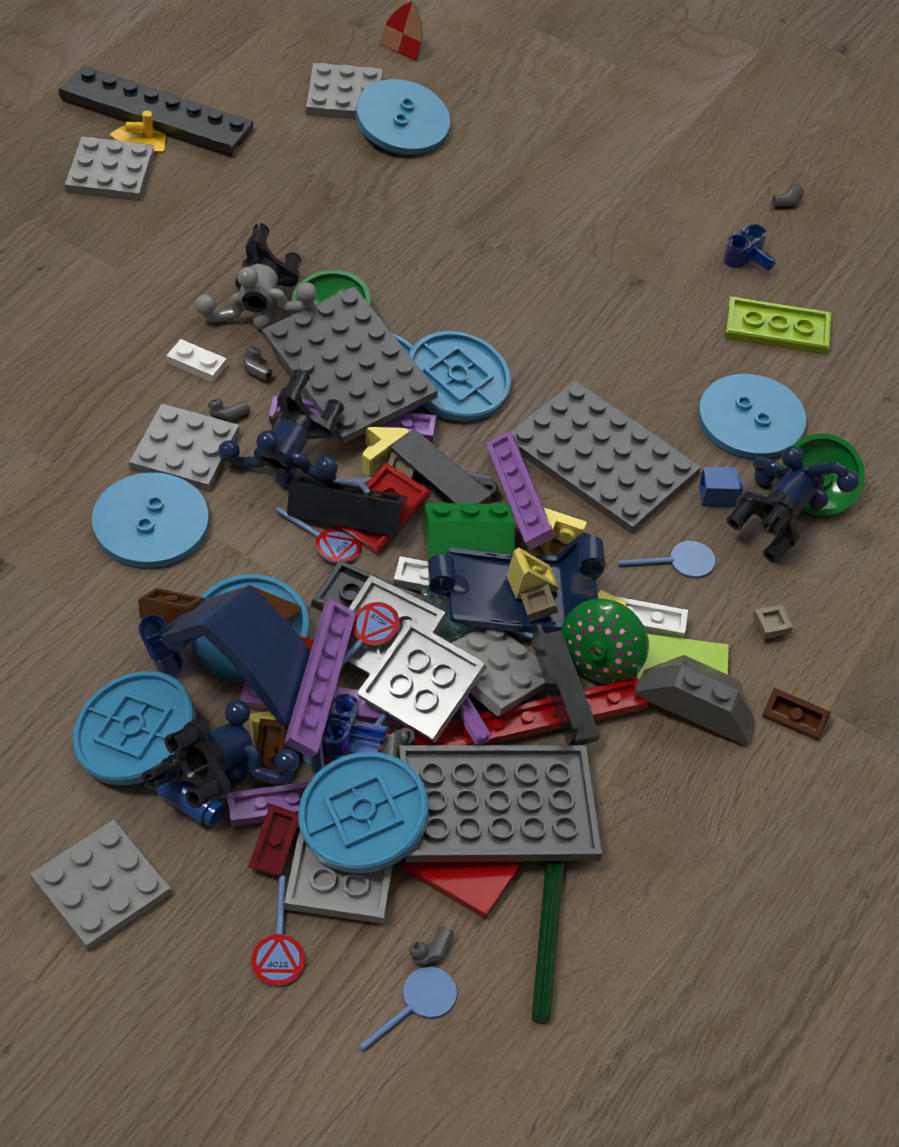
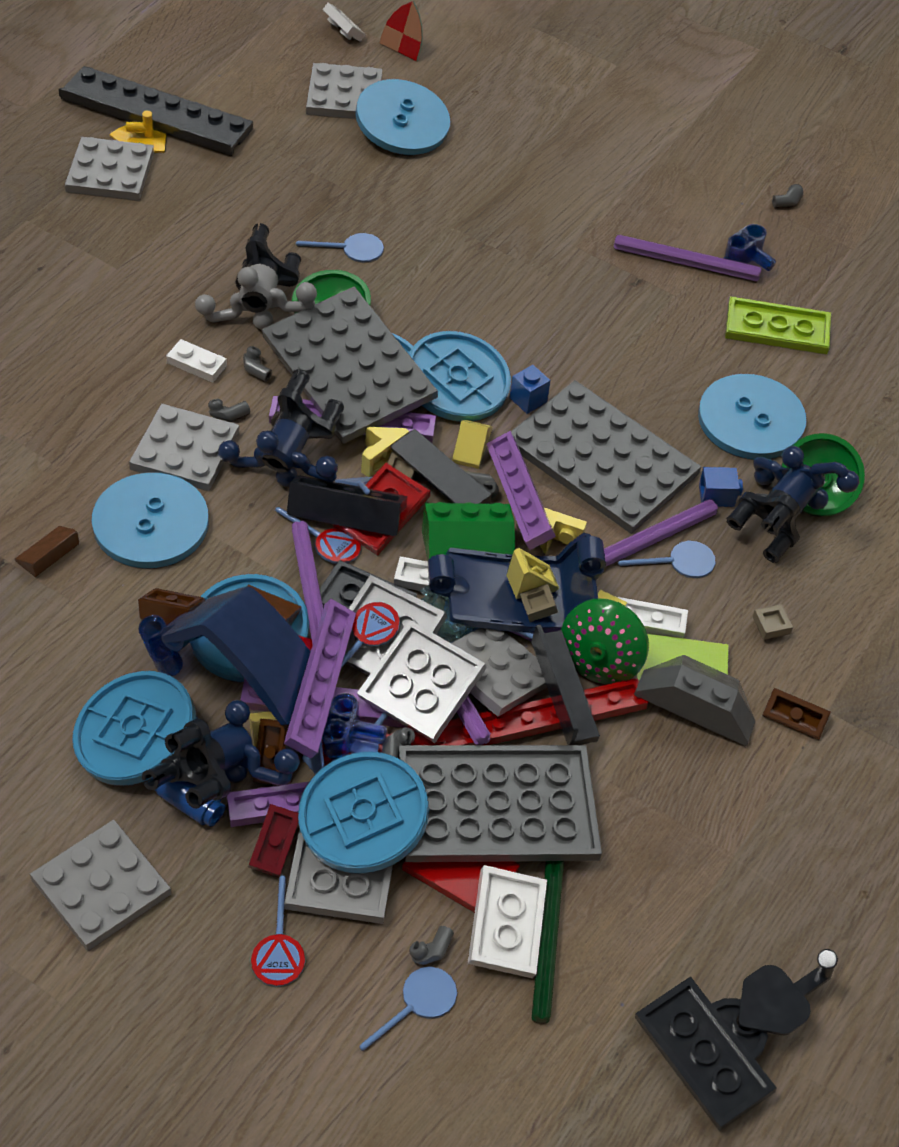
none -> reddish brown slope [15,526,79,577]
none -> medium lavender axle [292,521,323,645]
none -> medium blue piece [296,233,384,263]
none -> white plate [323,2,366,42]
none -> light yellow slope [452,420,492,469]
none -> white plate [468,865,547,978]
none -> blue brick [510,365,551,414]
none -> medium lavender axle [604,499,718,566]
none -> medium lavender axle [614,235,761,281]
none -> black plate [635,949,838,1131]

